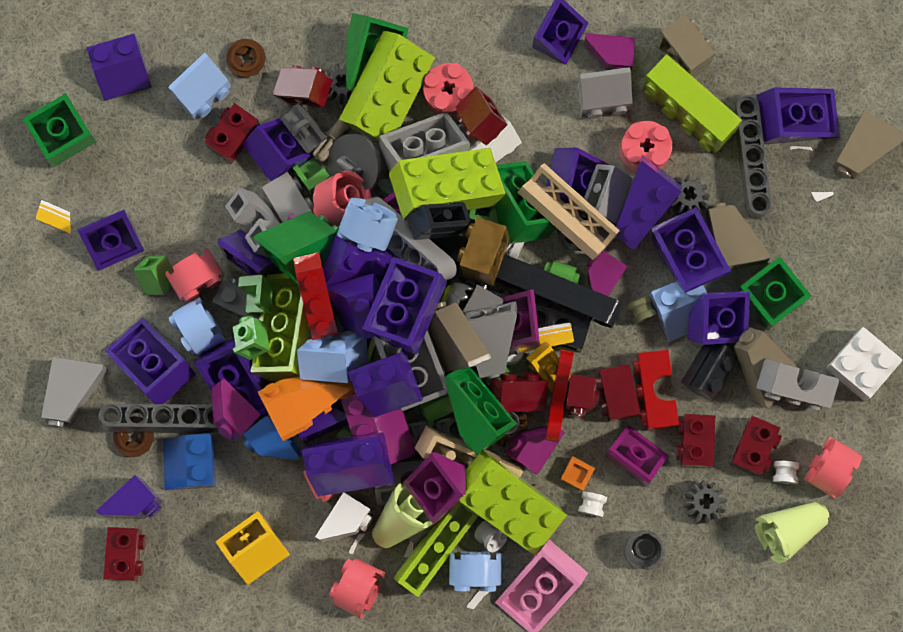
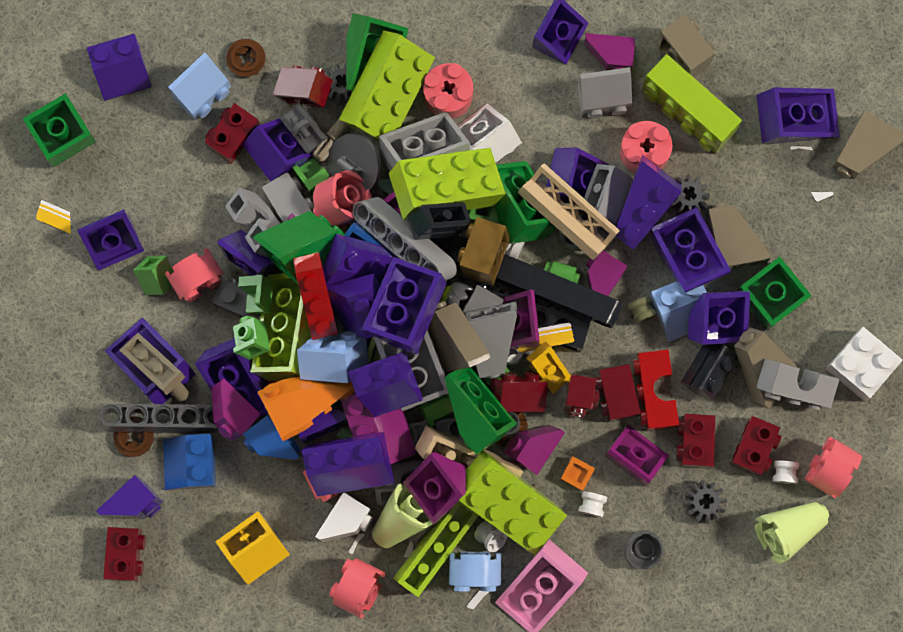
light grey slope [41,357,107,427] -> none
light blue brick [168,297,225,356] -> none
light blue brick [337,198,398,252] -> none
dark red brick [455,86,508,146] -> none
red beam [545,349,574,442] -> none
dark grey beam [734,95,771,219] -> none
none -> dark tan piece [120,333,189,401]

